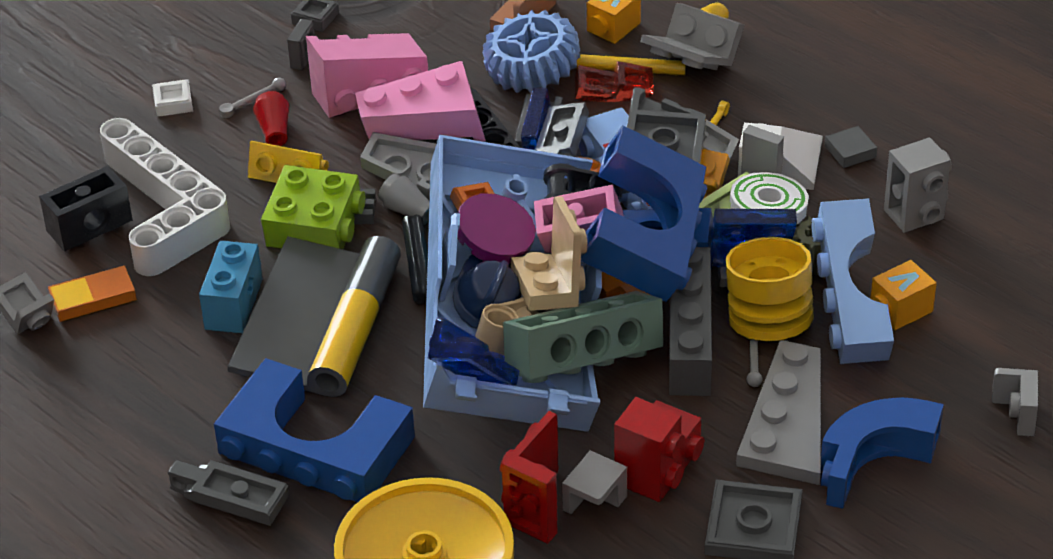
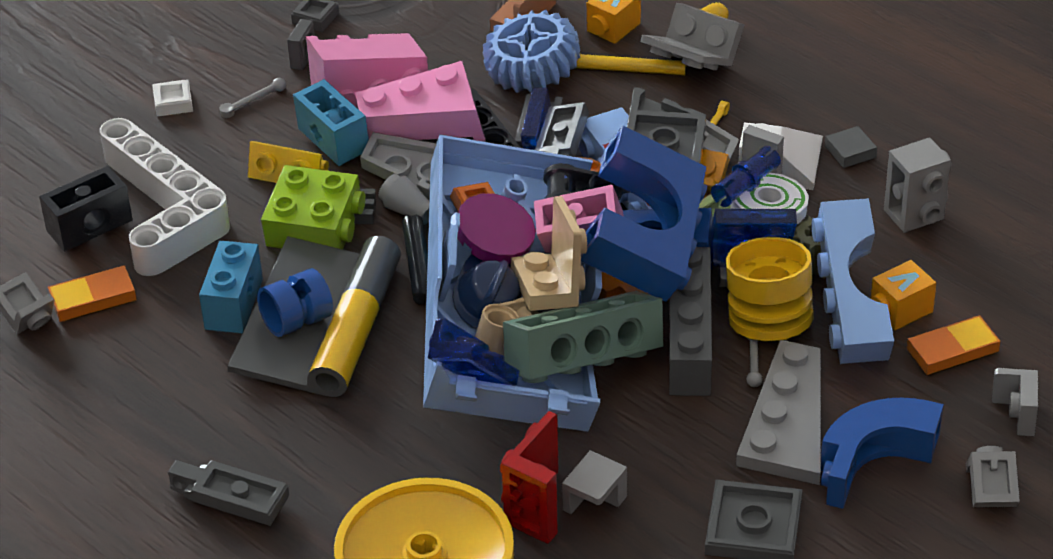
blue arch [214,358,415,502] -> none
red cone [253,91,290,146] -> none
clear red slope [575,61,654,102] -> none
red brick [614,397,705,502] -> none
none -> blue wheel [257,268,333,337]
none -> dark azure brick [293,79,369,166]
none -> clear blue pin [711,146,781,207]
none -> orange tile [907,315,1001,375]
none -> light grey bracket [966,446,1020,507]

